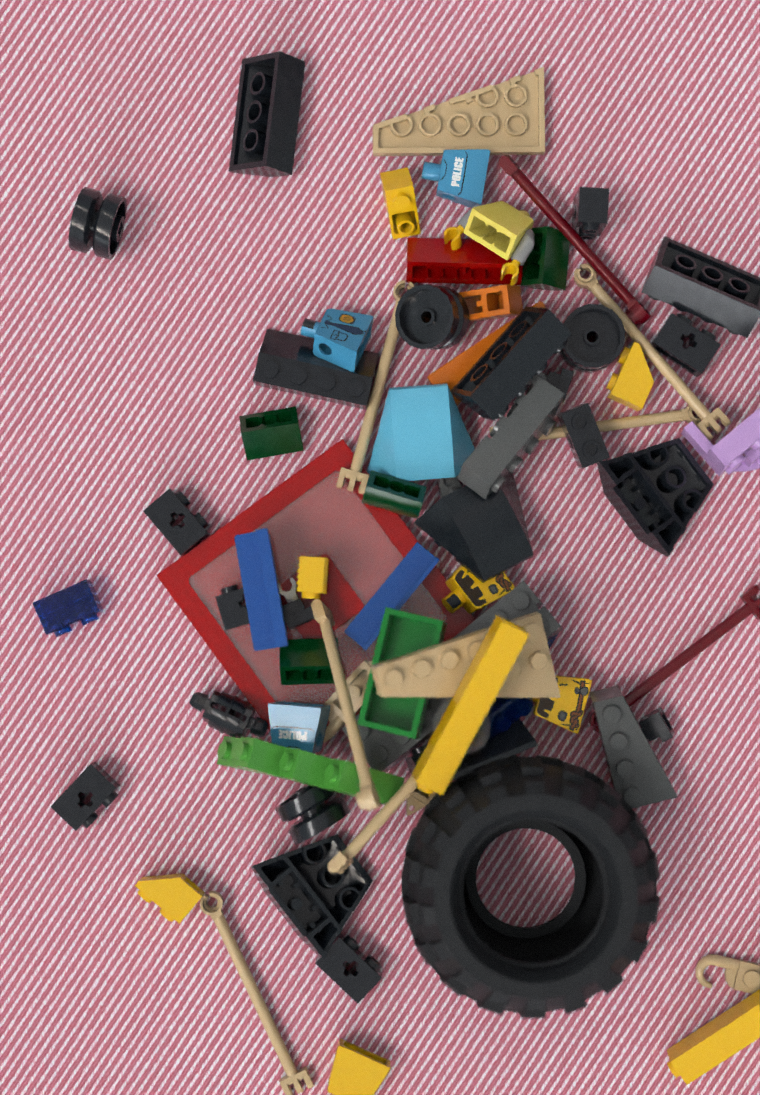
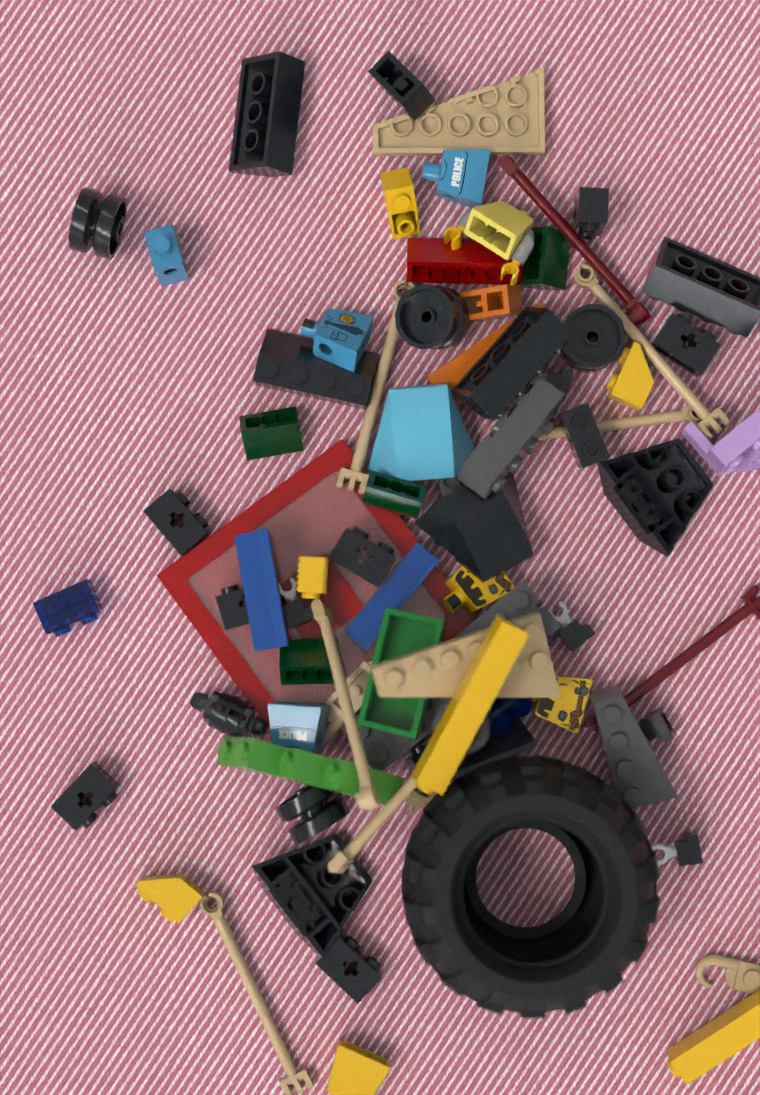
none -> dark azure torso [144,224,189,286]
none -> black brick [328,526,397,588]
none -> black brick [368,51,435,120]
none -> black piece [549,602,595,652]
none -> black piece [651,831,703,866]

